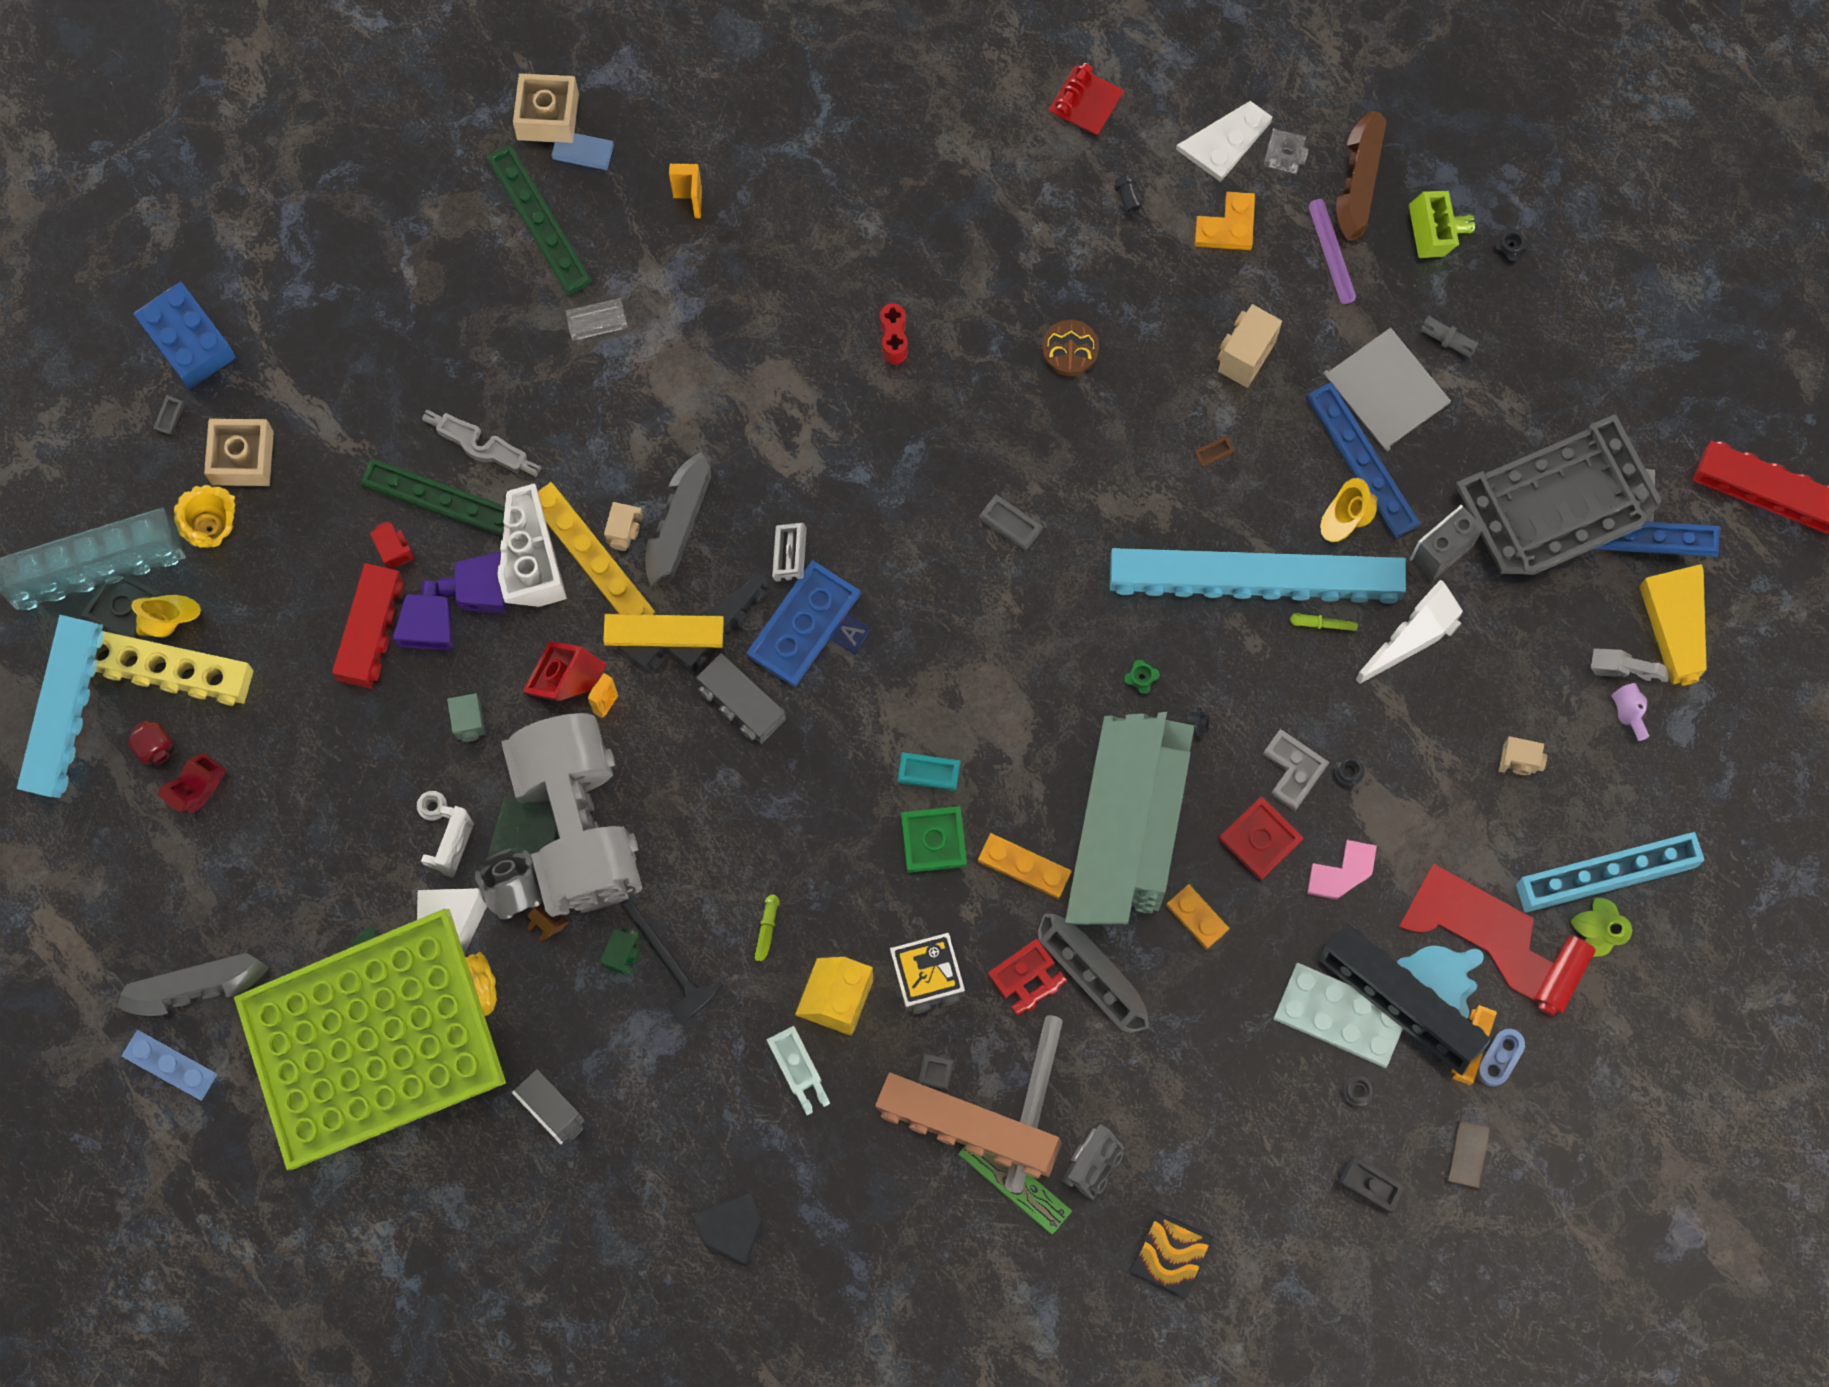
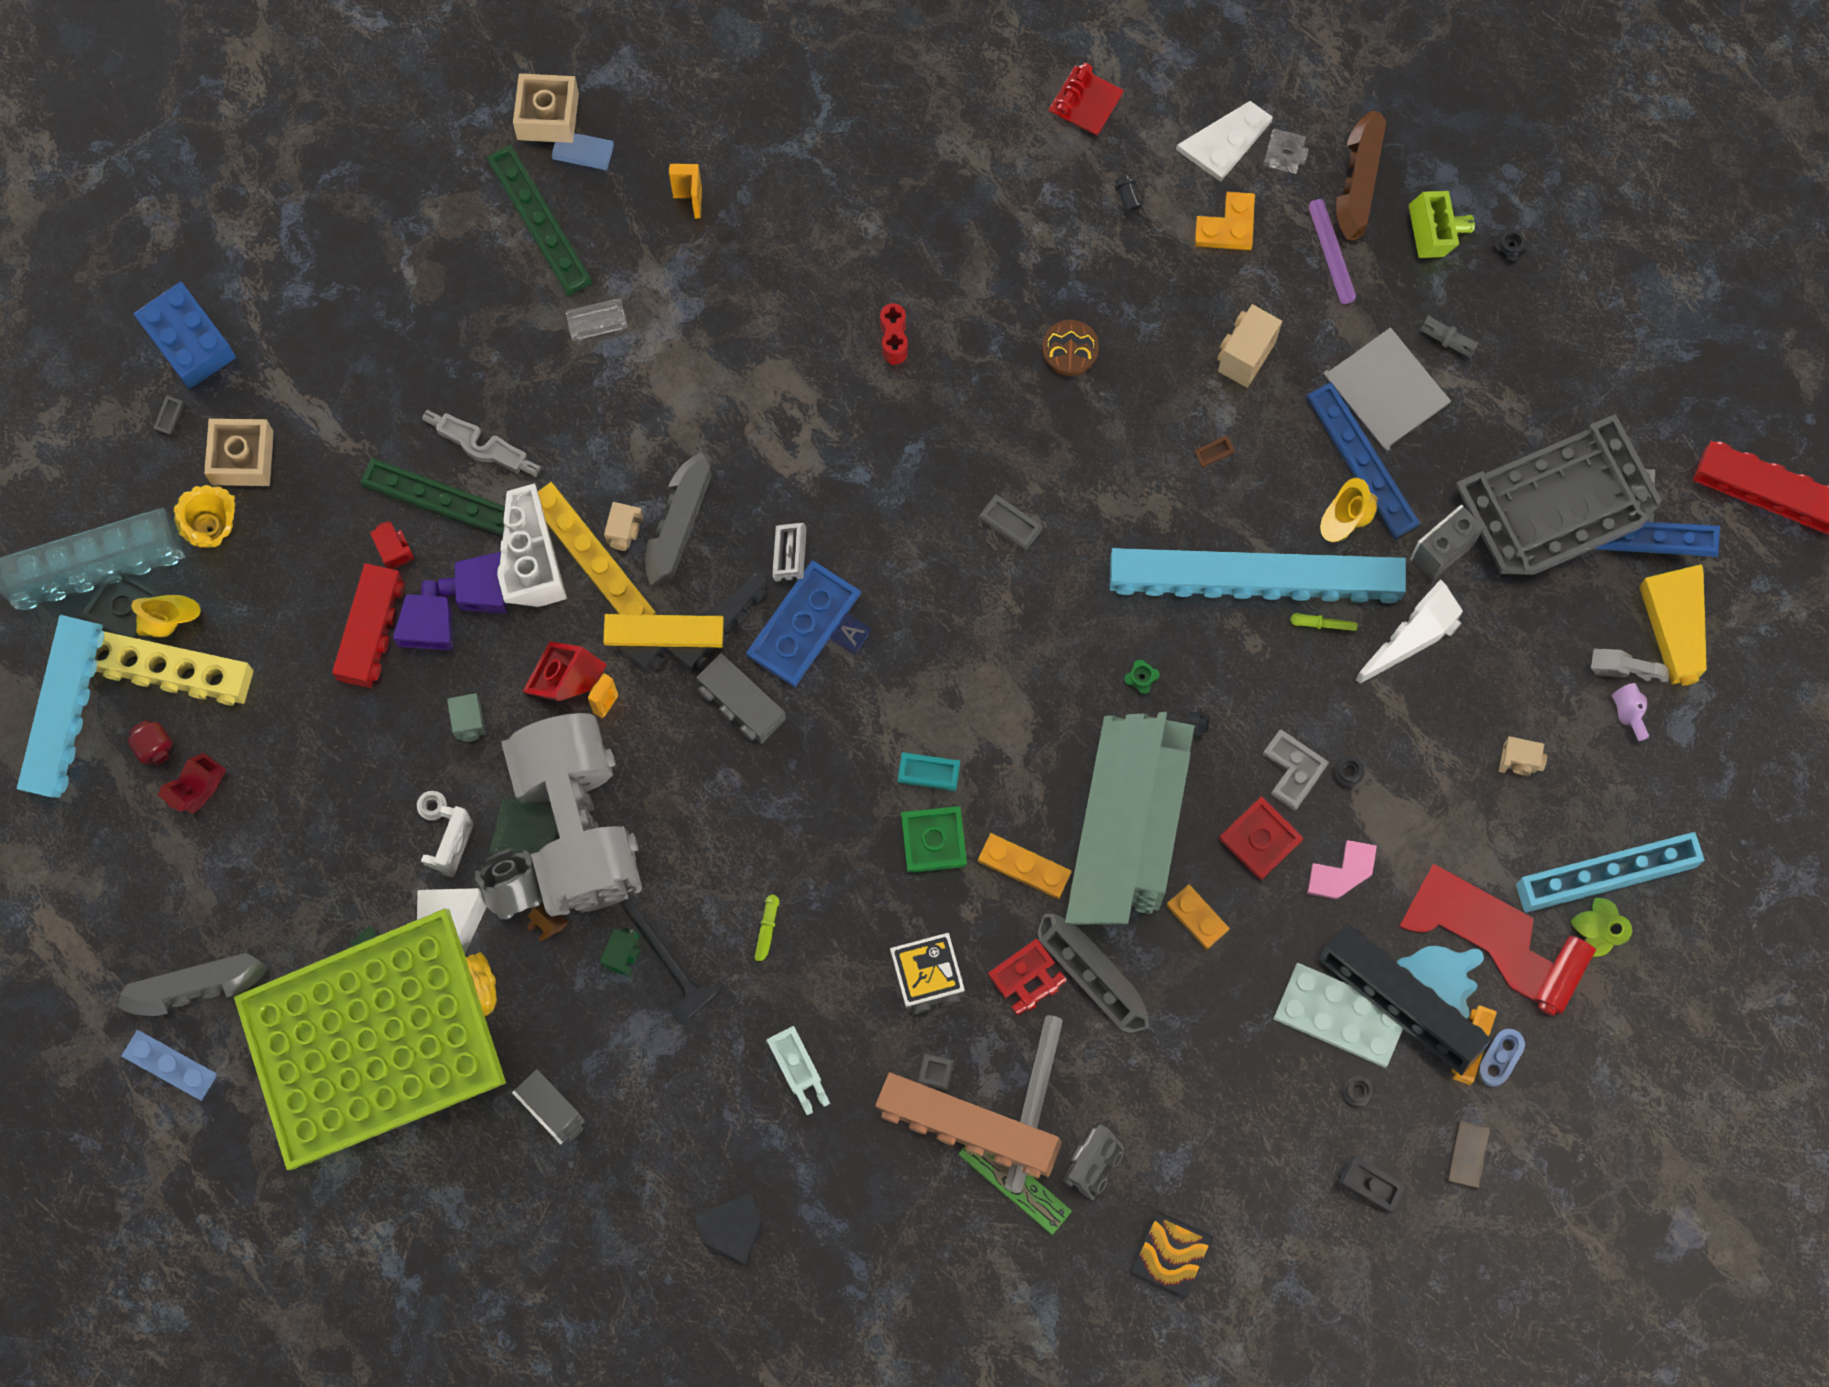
yellow slope [795,957,873,1036] -> none

